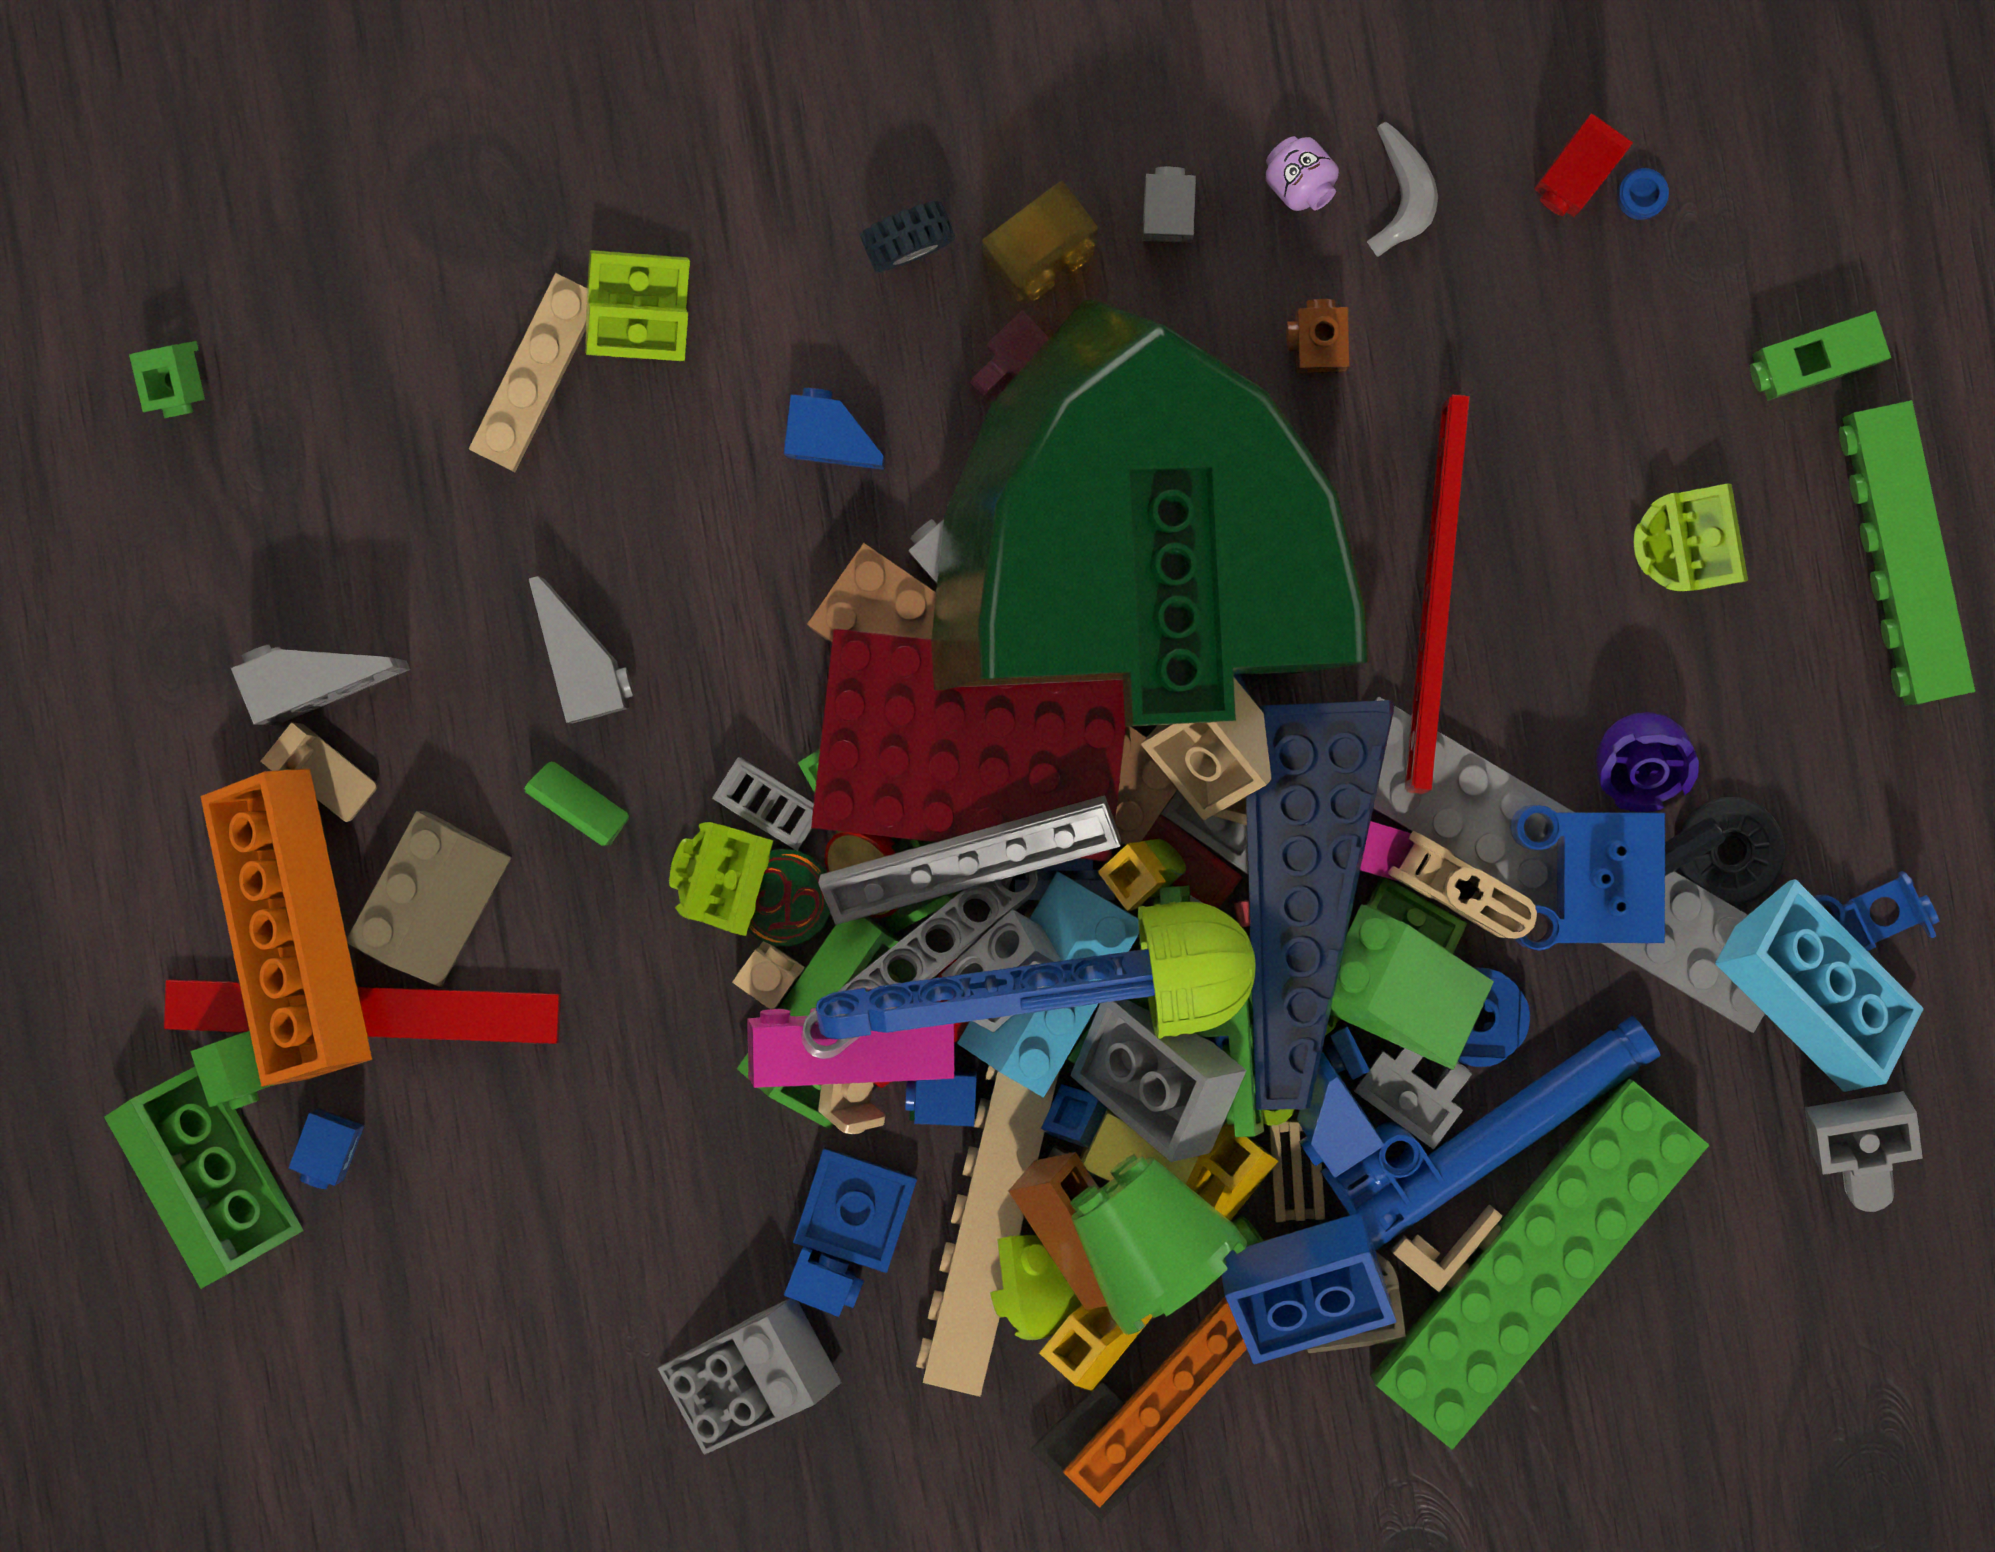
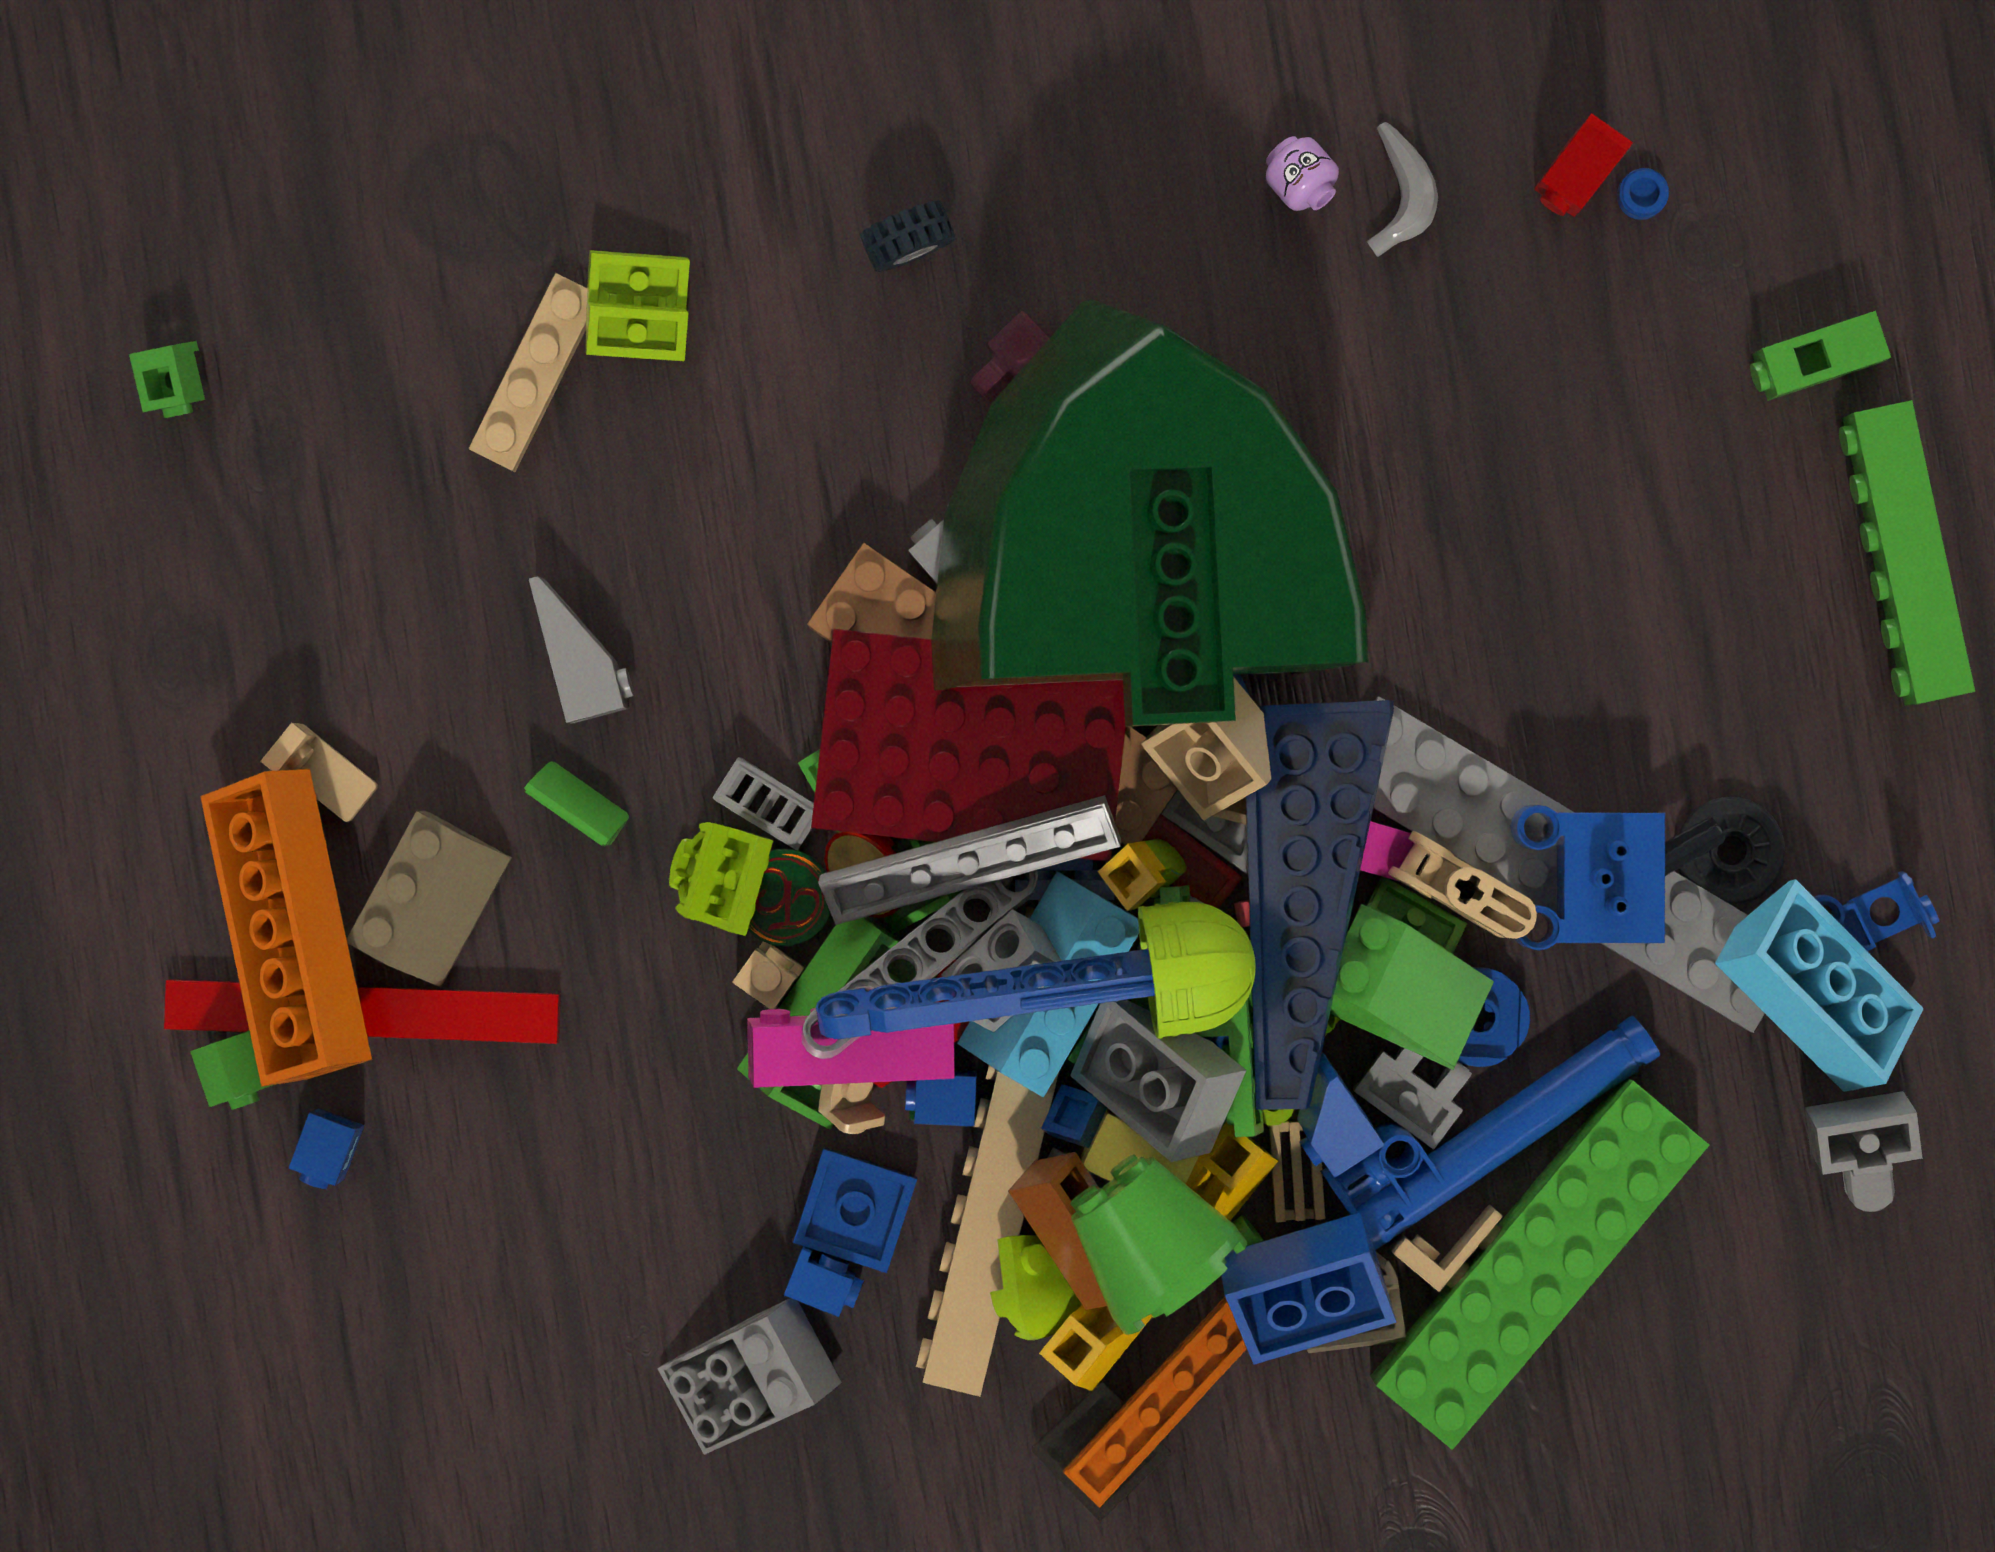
bright green slope [104,1067,304,1289] -> none
light grey slope [231,645,410,726] -> none
blue slope [784,388,885,470] -> none
clear yellow brick [982,180,1098,302] -> none
light grey brick [1142,166,1196,243] -> none
dark orange brick [1286,299,1349,373] -> none
blue plate [1323,1024,1370,1080] -> none
red tile [1405,394,1470,794] -> none
dark purple cylinder [1596,712,1699,813] -> none
lime slope [1634,484,1748,591] -> none

